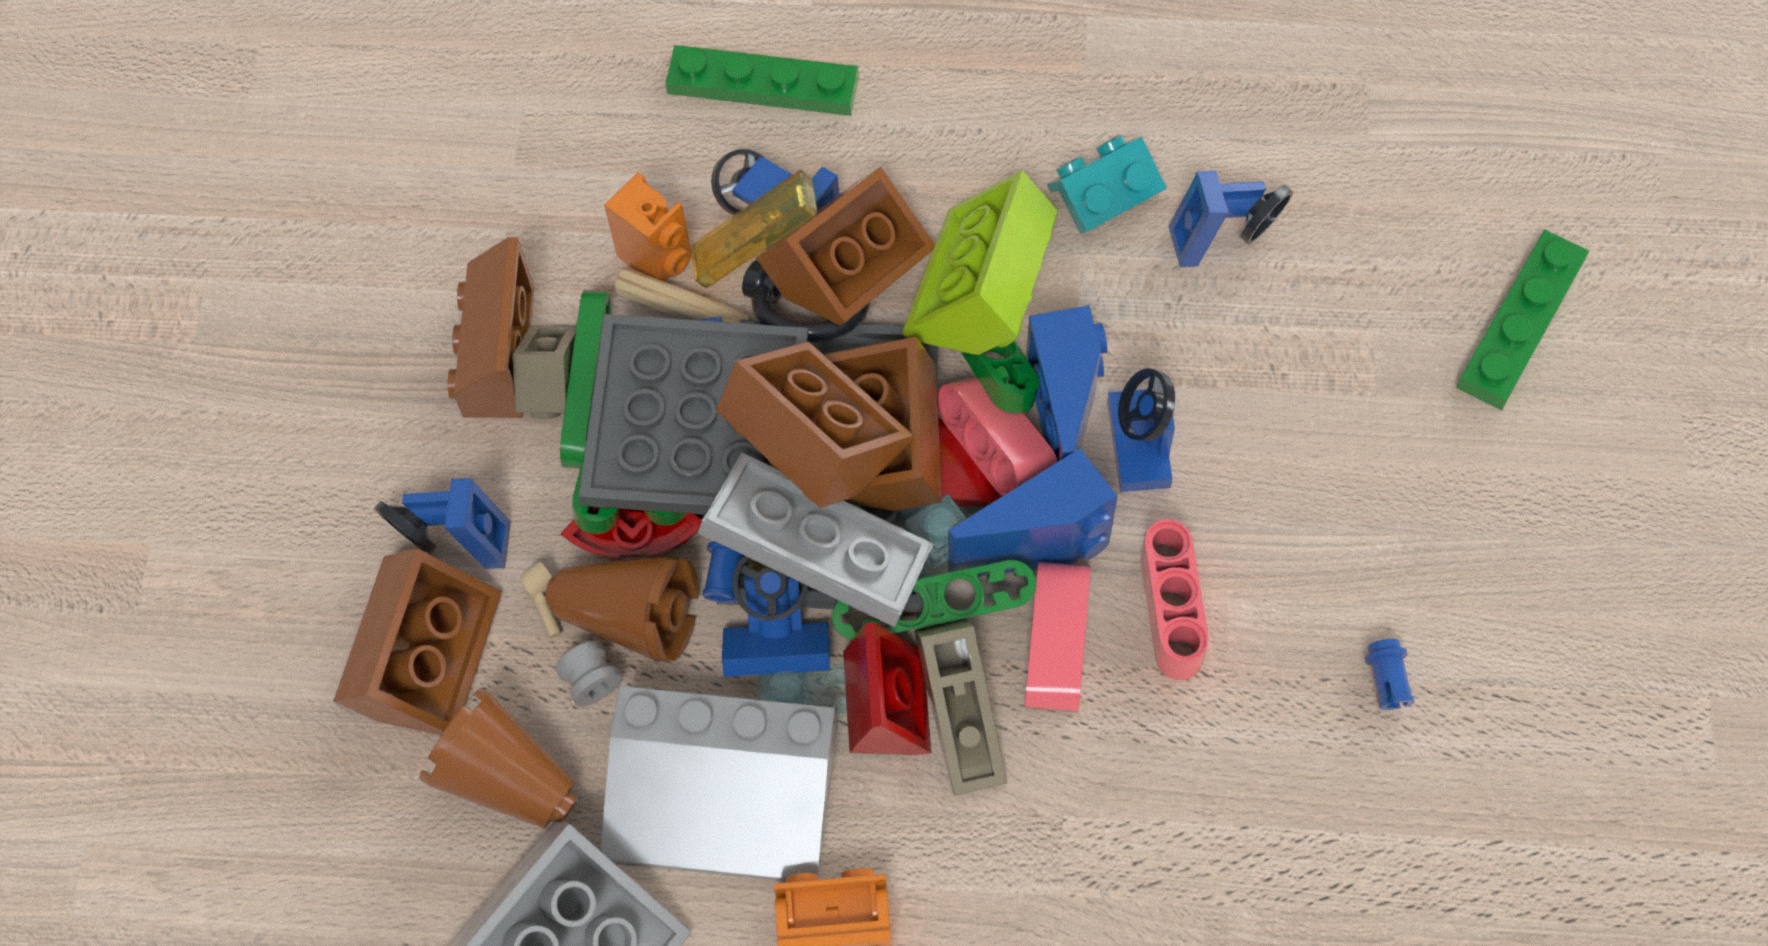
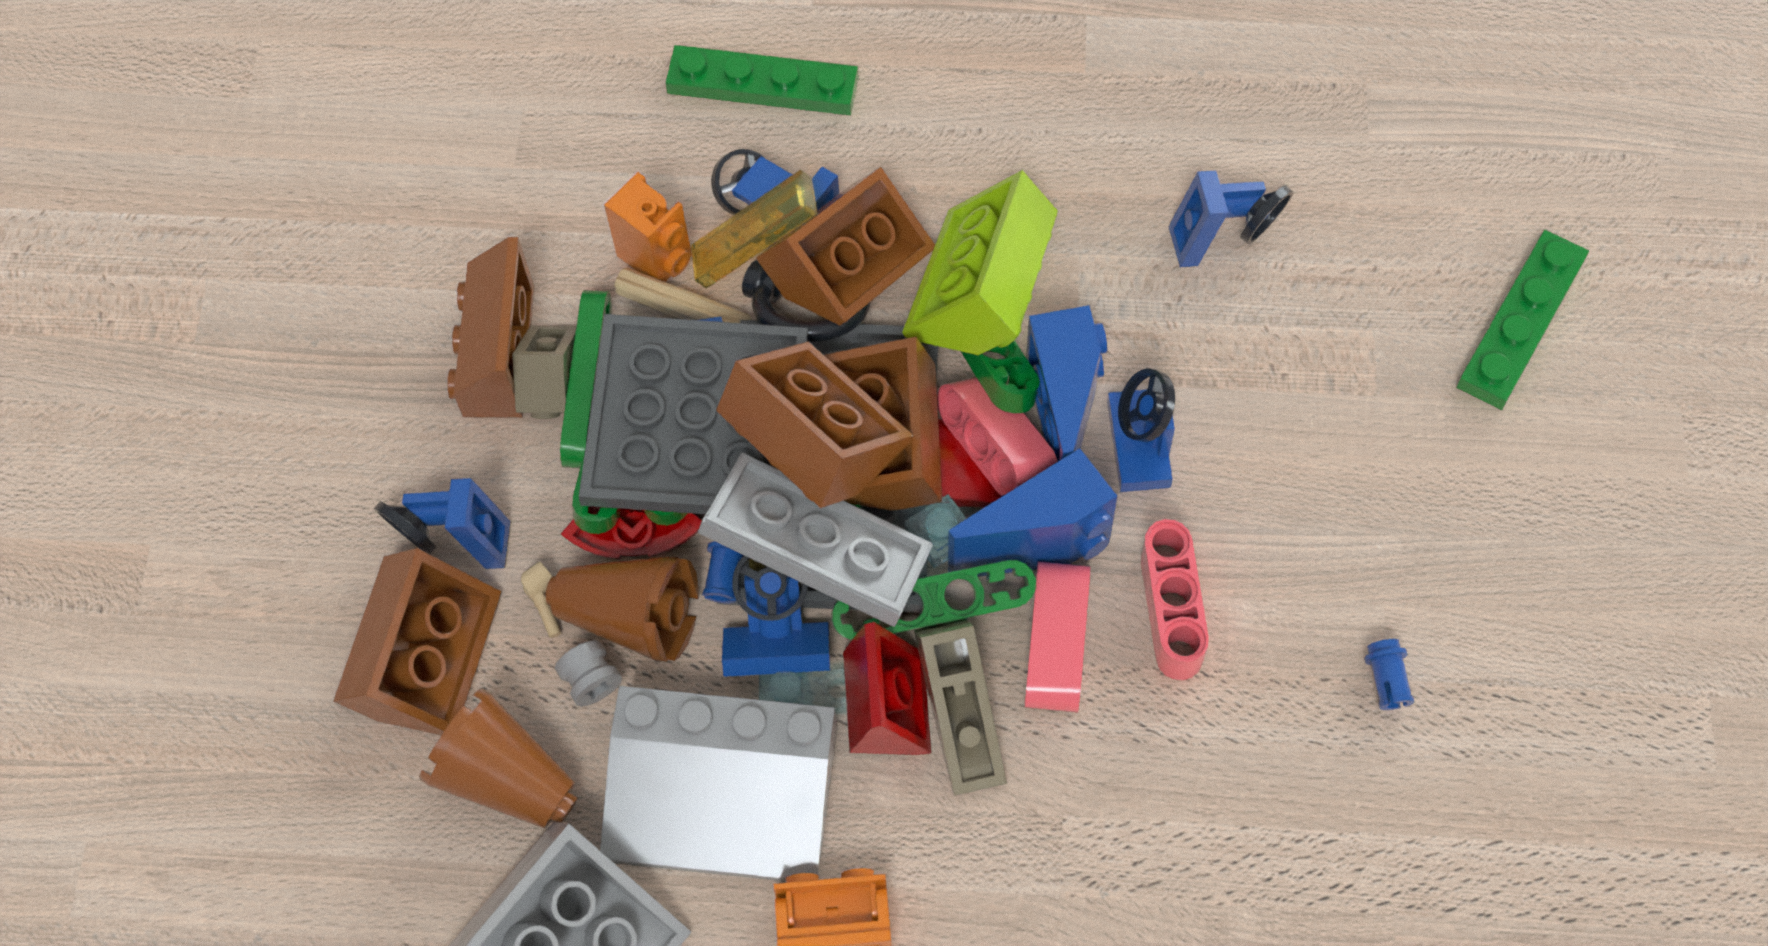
teal bracket [1046,135,1167,234] -> none

